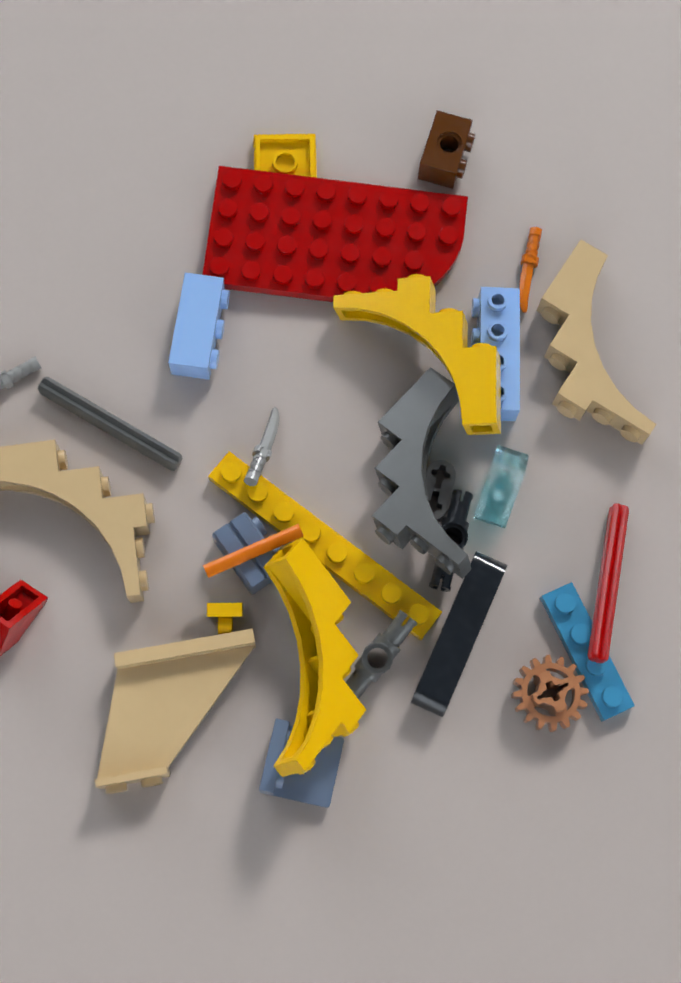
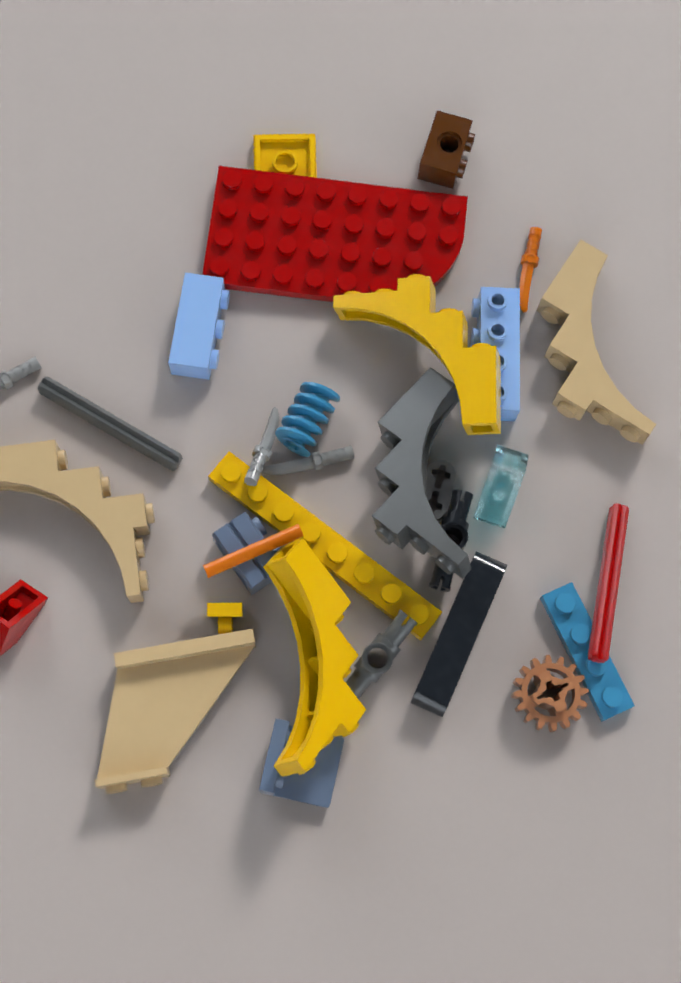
none -> light grey piece [261,446,355,475]
none -> dark azure piece [275,382,340,457]

